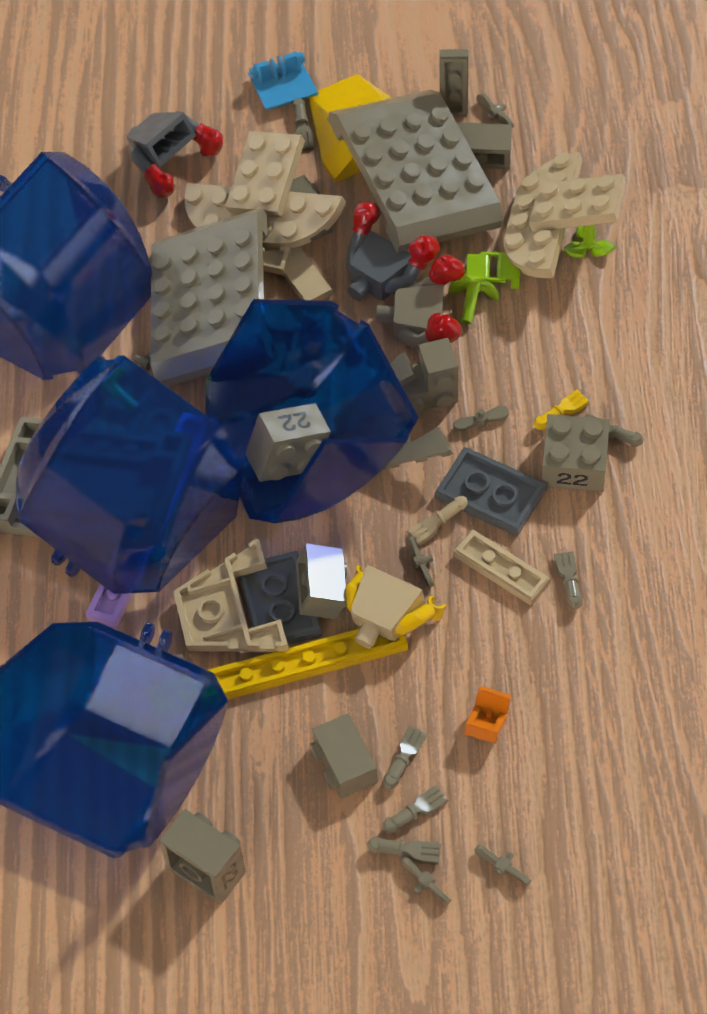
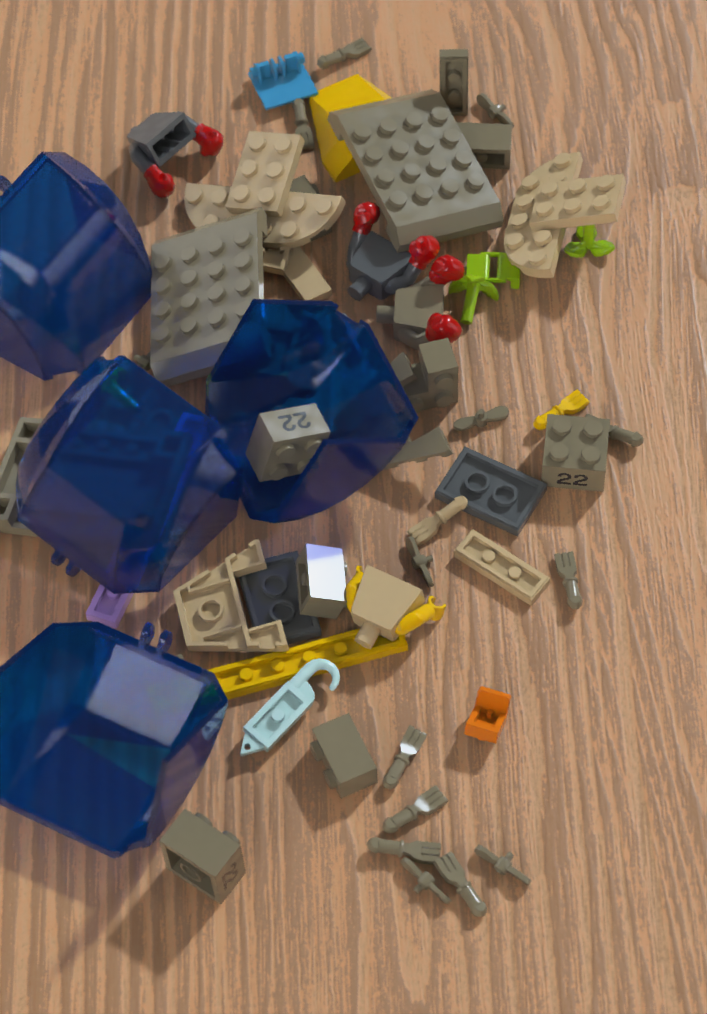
none -> light aqua plate [240,658,340,756]
none -> dark tan piece [317,38,372,69]
none -> dark tan piece [434,852,487,917]

